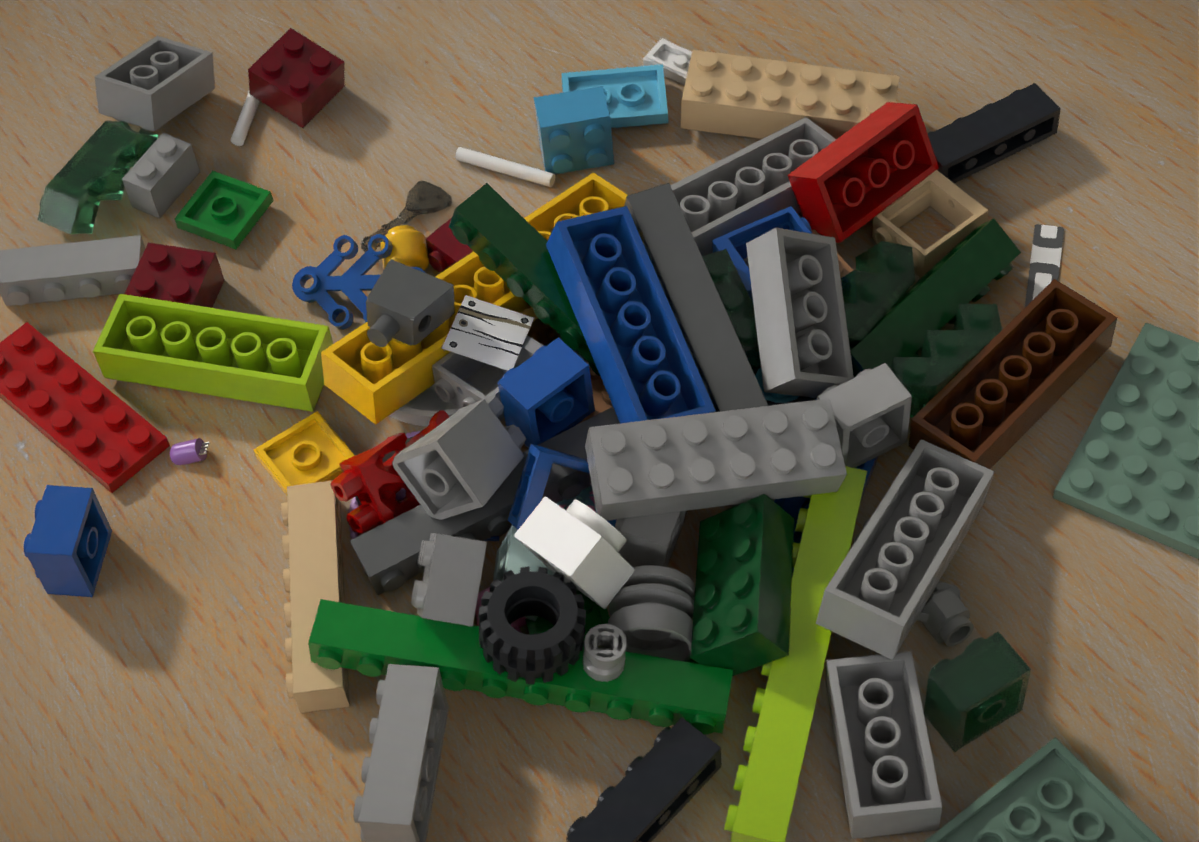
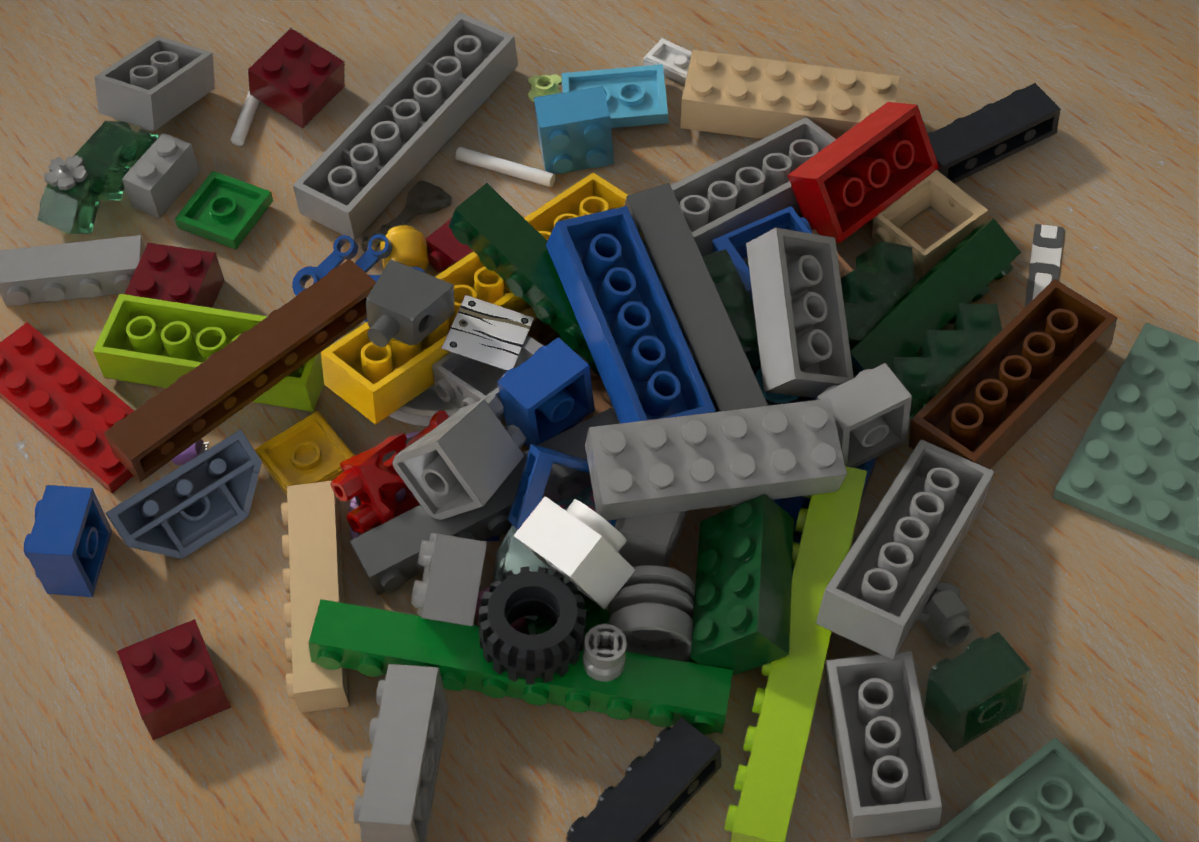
none -> light grey plant [43,155,88,190]
none -> reddish brown brick [104,259,376,482]
none -> sand blue wedge [106,429,262,559]
none -> dark red brick [117,619,231,740]
none -> light grey brick [292,12,518,241]
none -> yellowish green plate [528,74,562,102]

